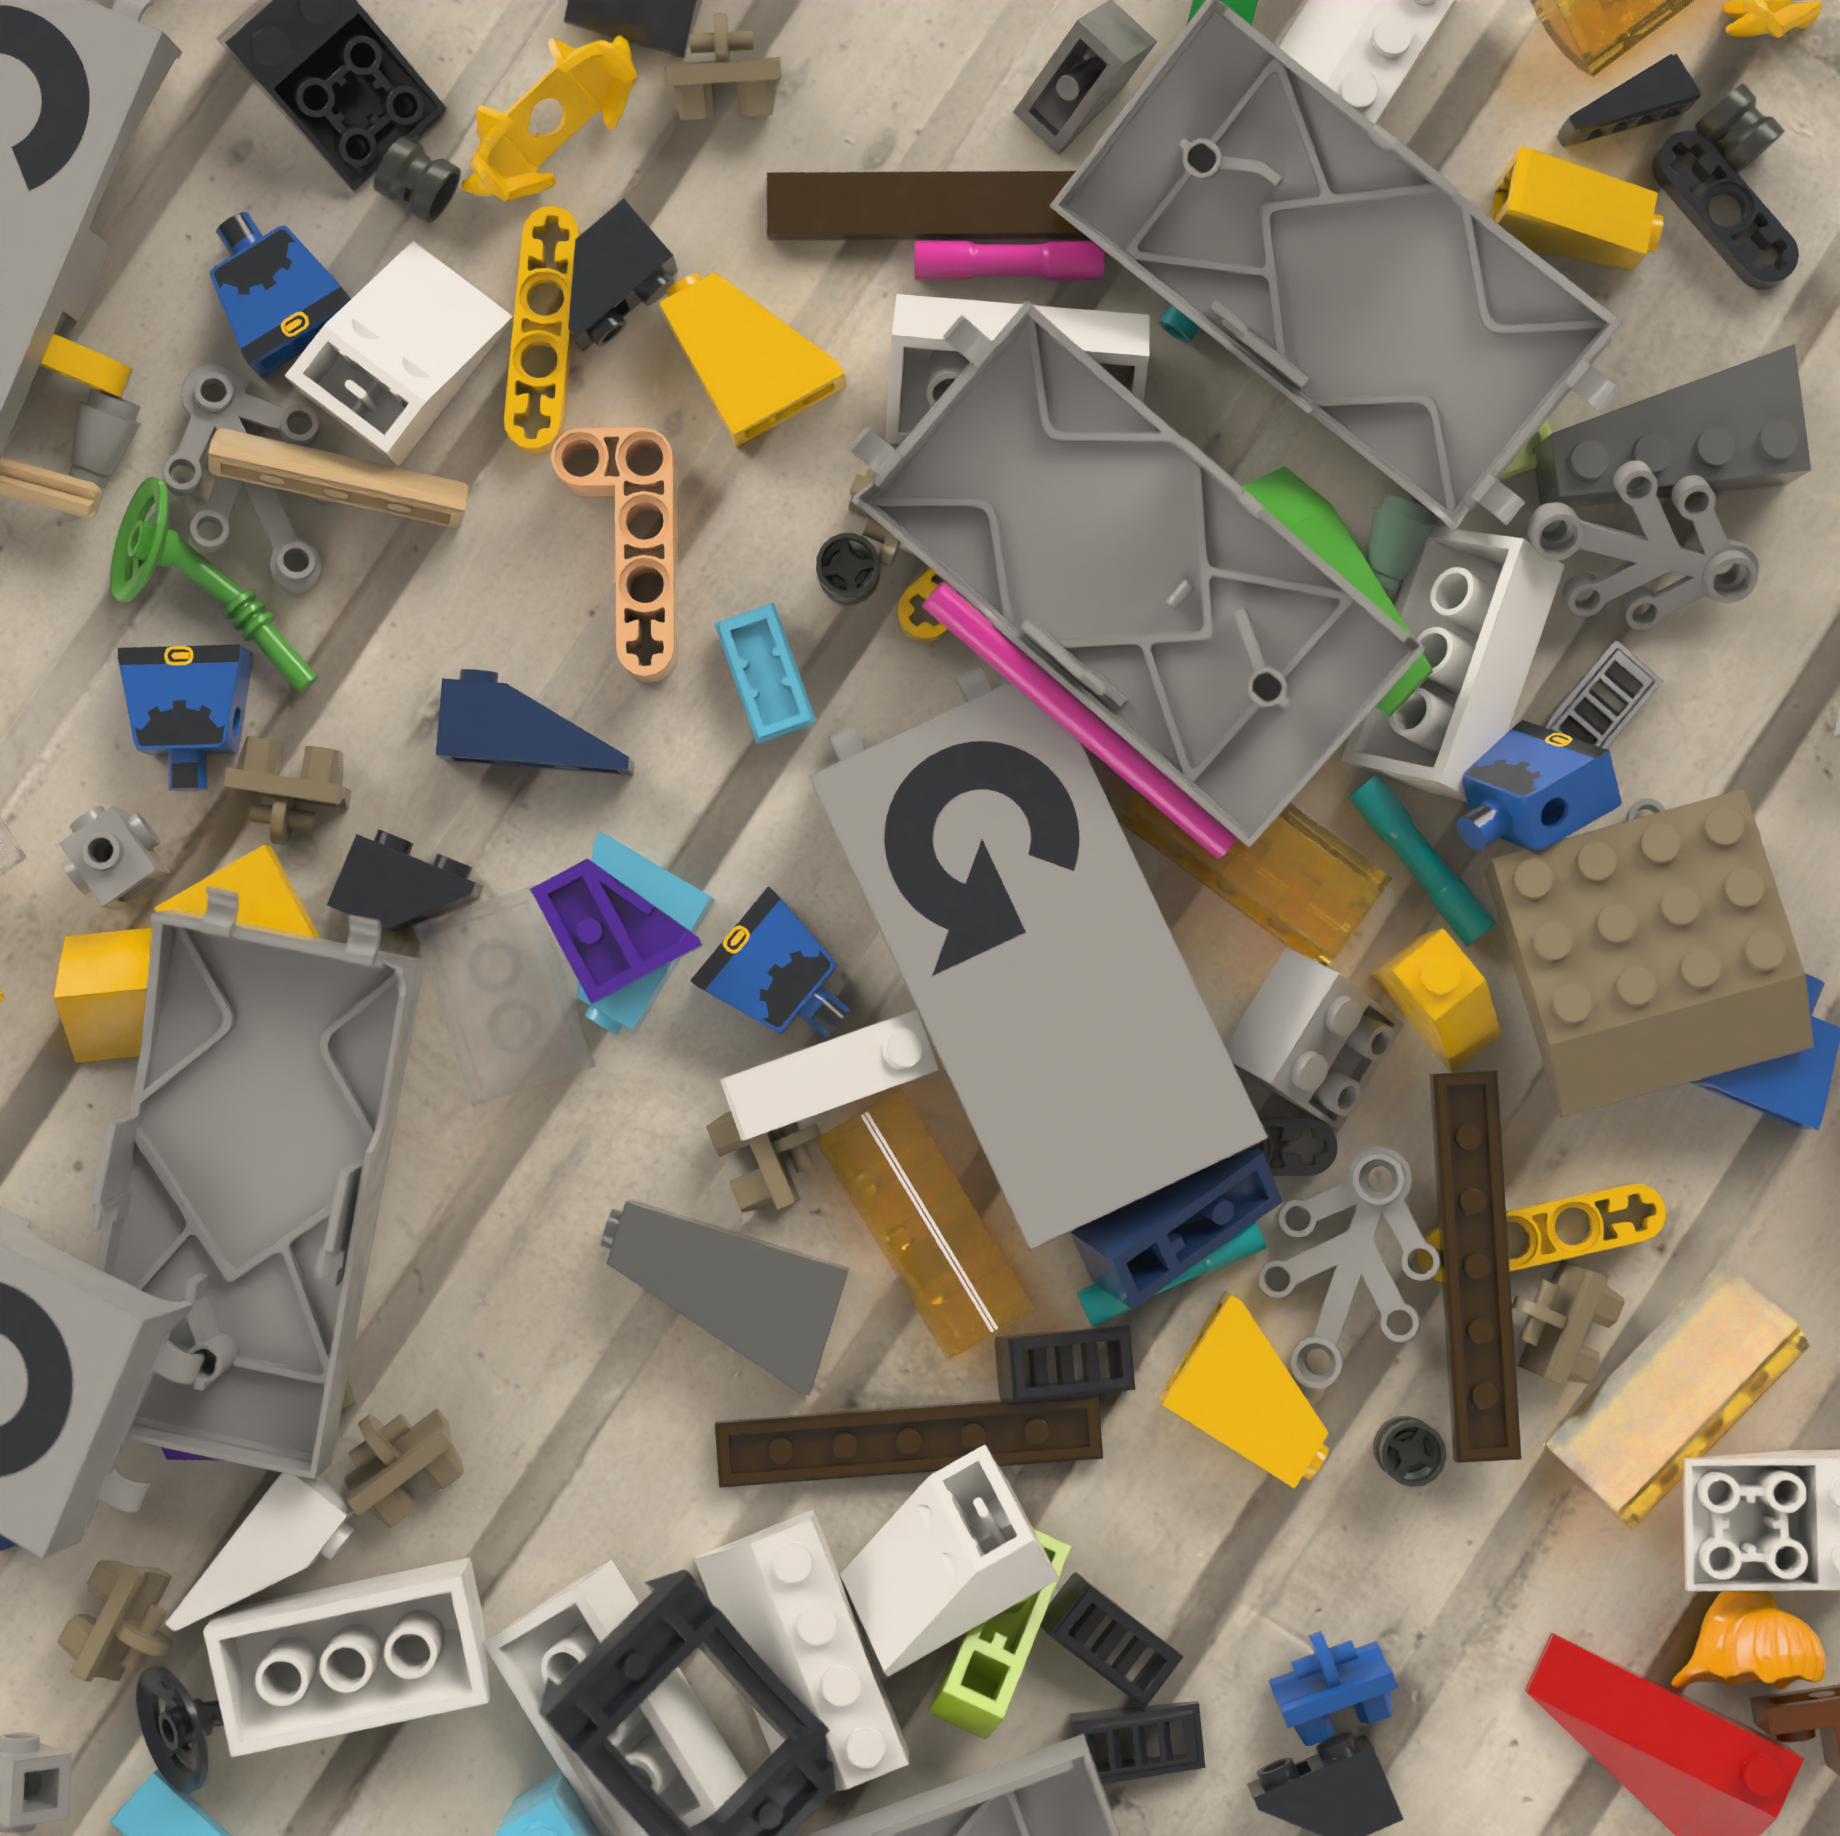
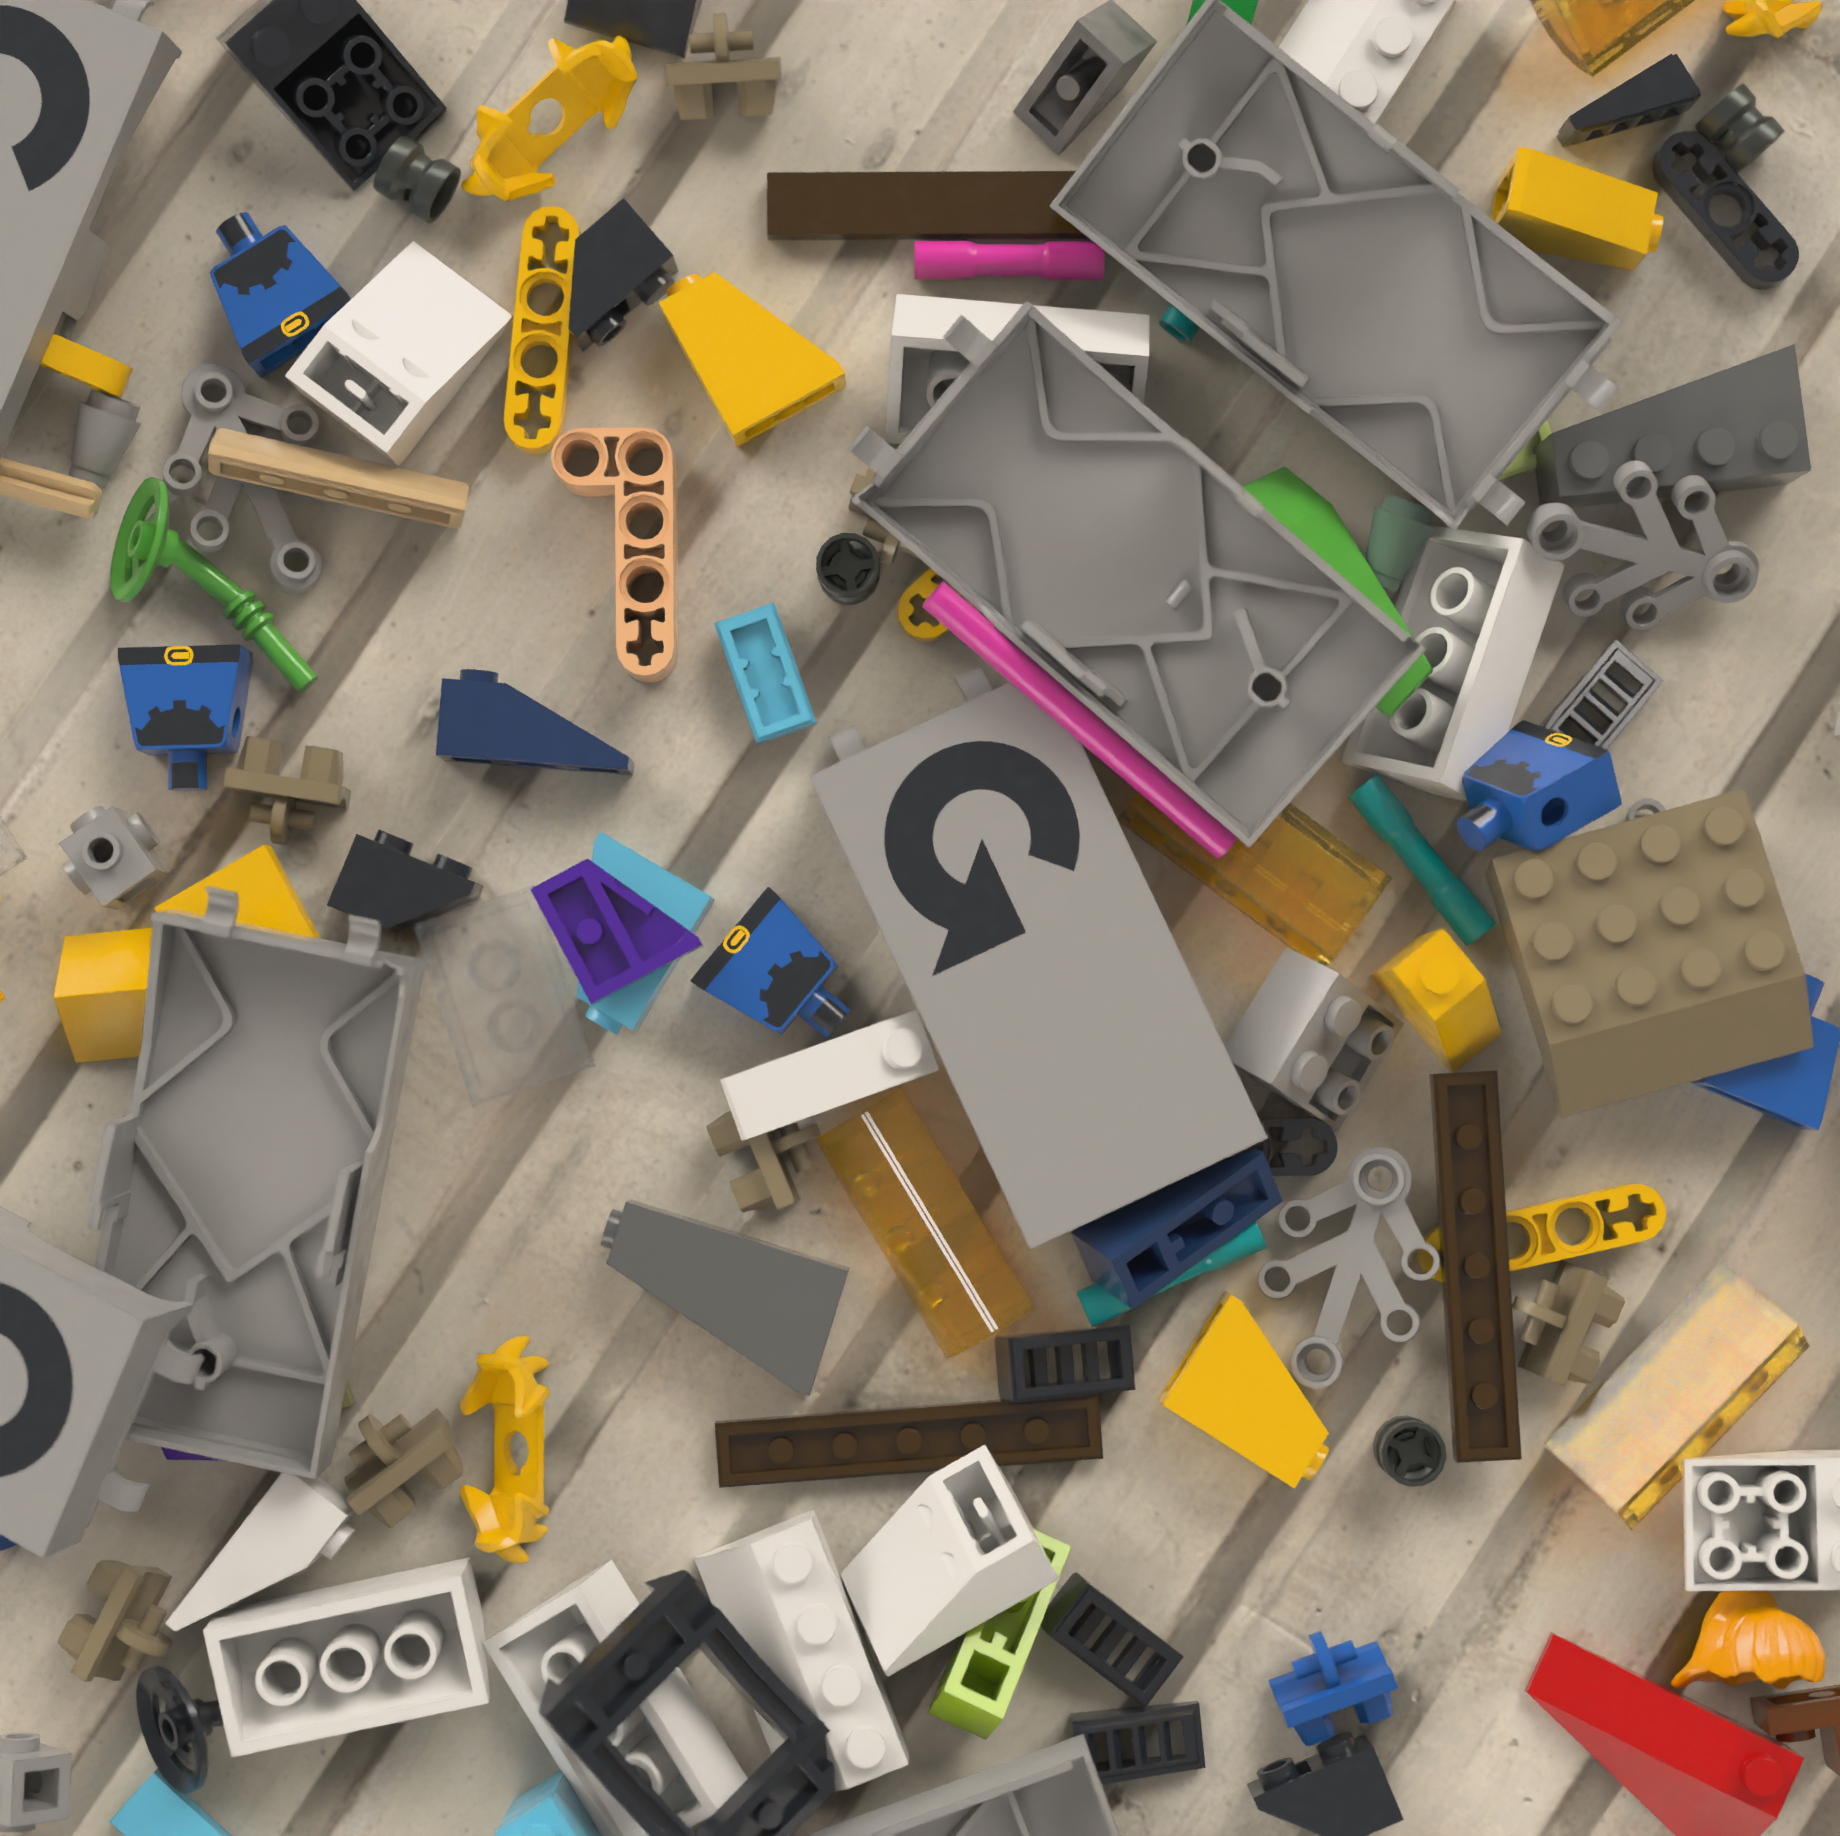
none -> yellow piece [459,1335,550,1564]

